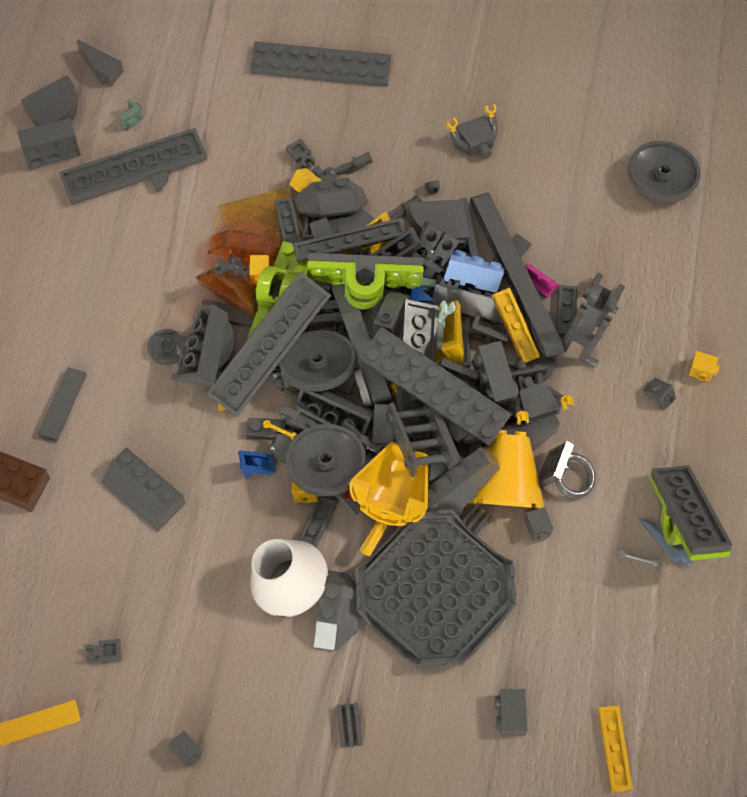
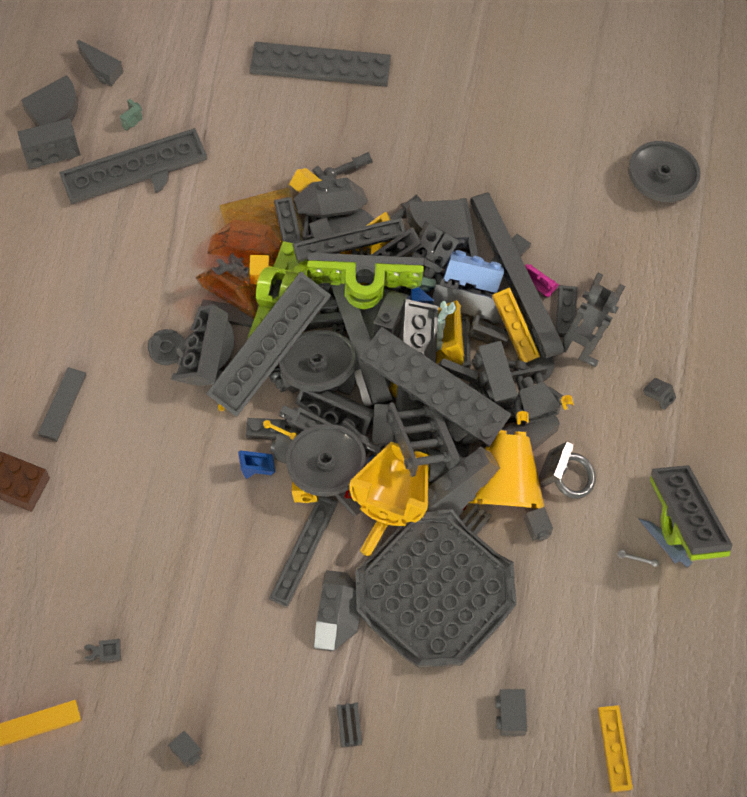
dark grey slope [101,447,186,532] -> none
white cone [250,539,328,617] -> none
dark grey plate [286,139,315,169] -> none
dark grey hinge [425,180,440,194] -> none
dark grey torso [444,103,498,159] -> none
yellow brick [688,351,720,382] -> none

